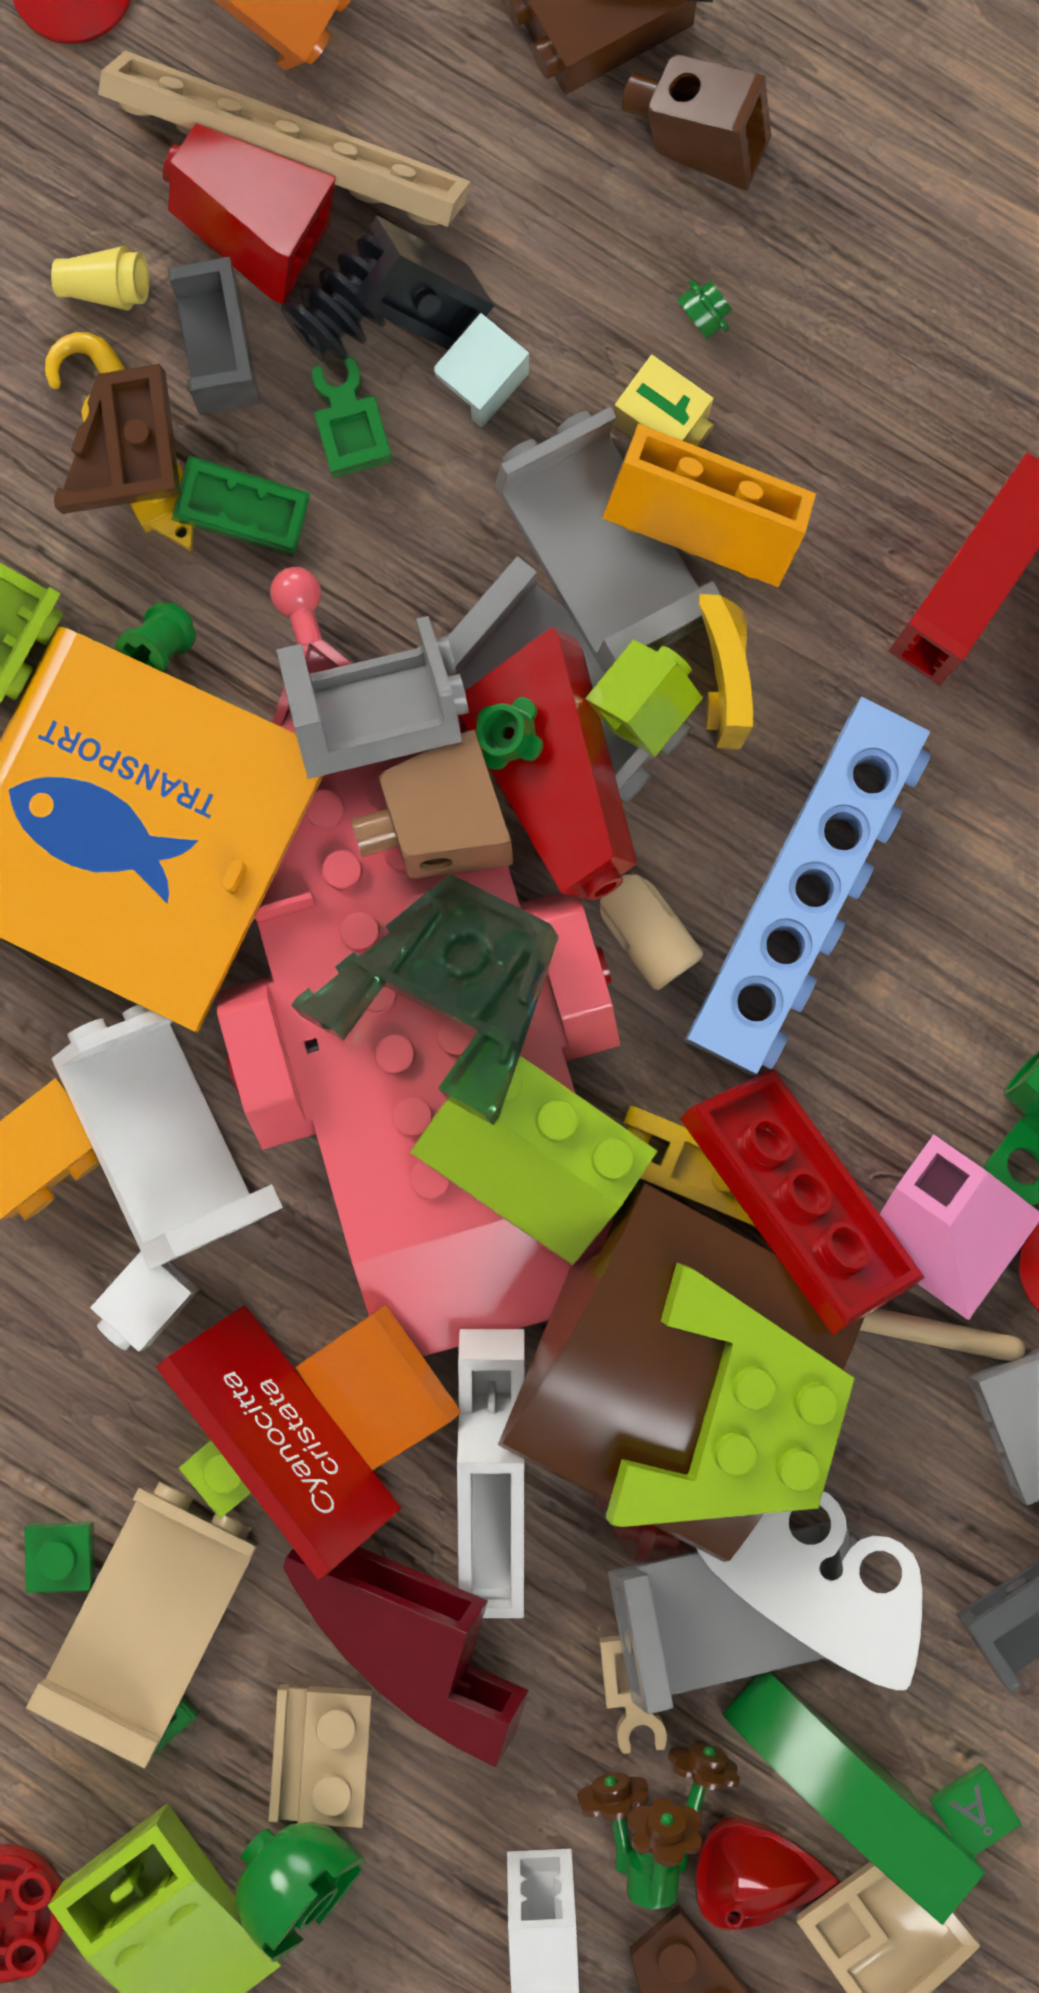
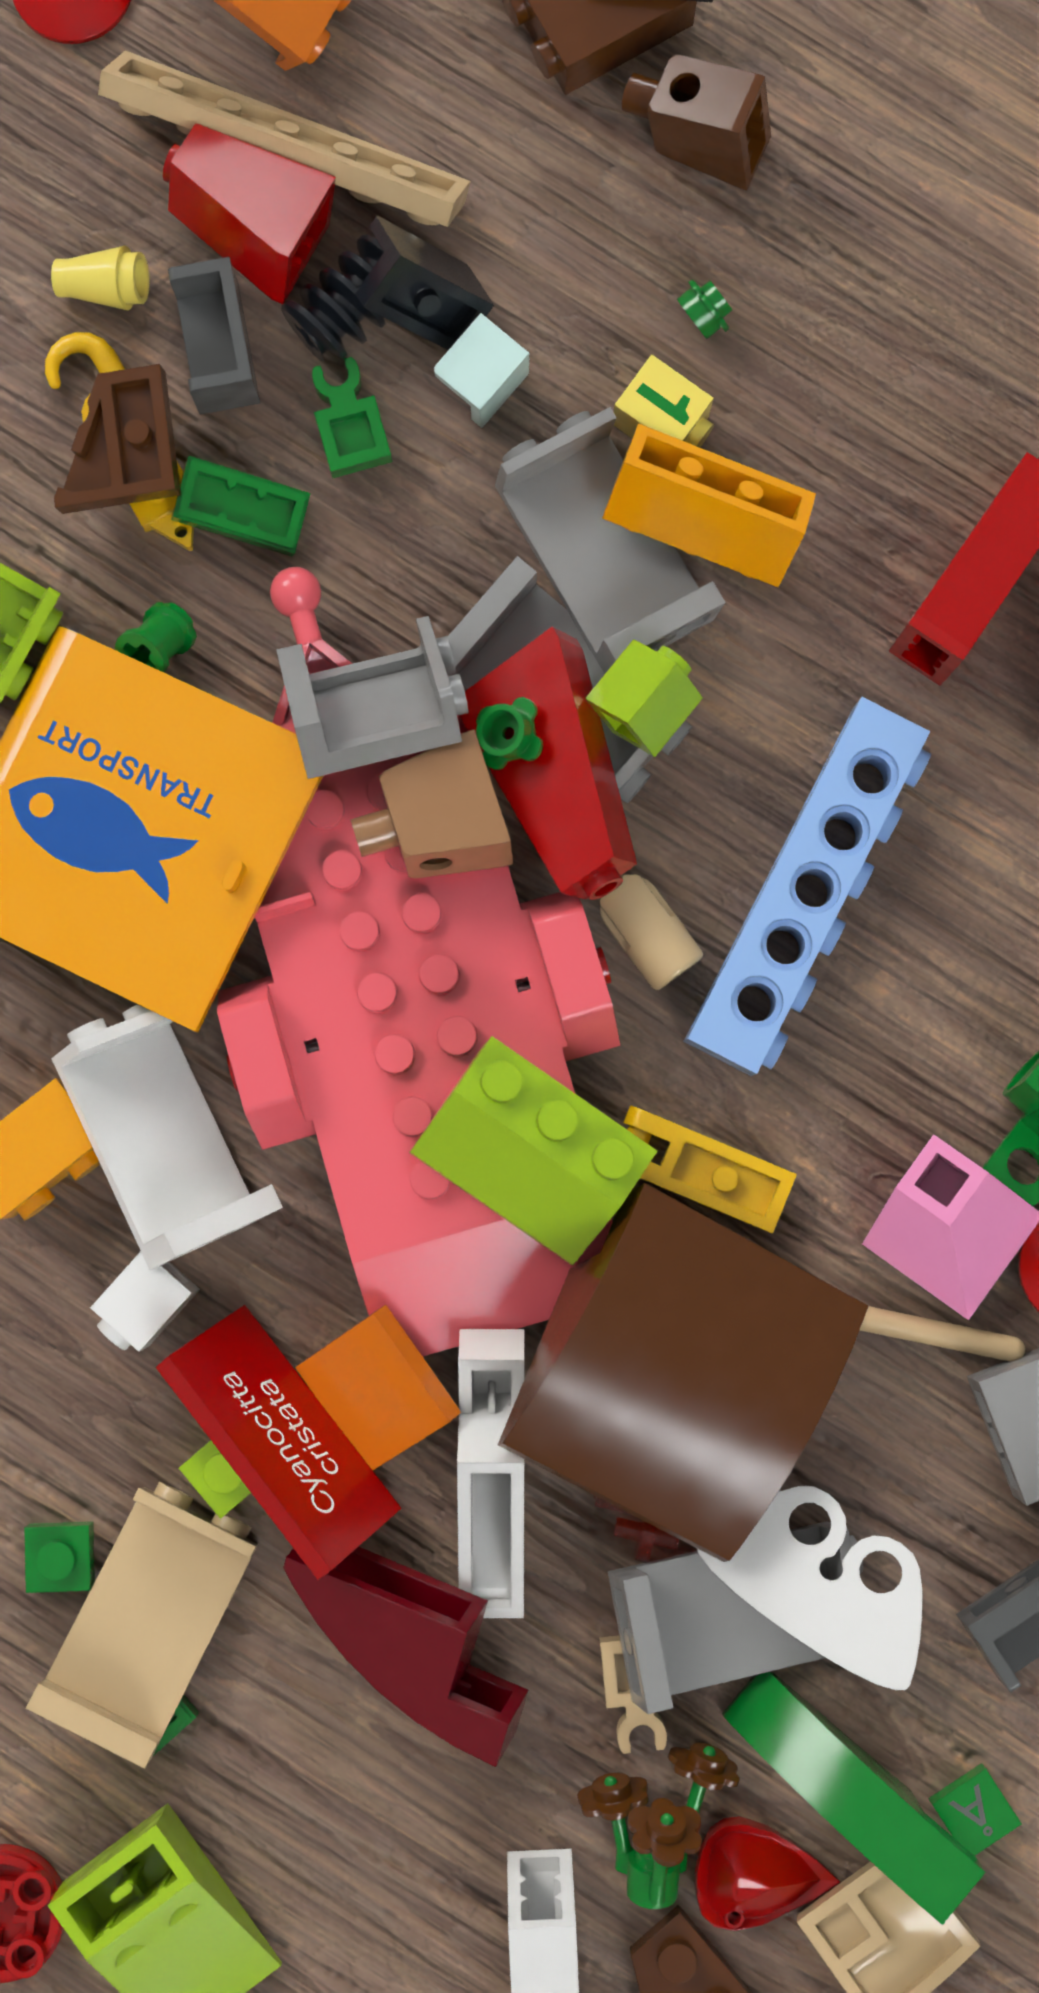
green cylinder [235,1822,365,1962] -> none
tan plate [268,1684,373,1828] -> none
clear green wing [291,874,559,1126] -> none
lime wing [605,1263,855,1527] -> none
red tile [680,1069,925,1335] -> none
yellow plate [698,594,753,749] -> none

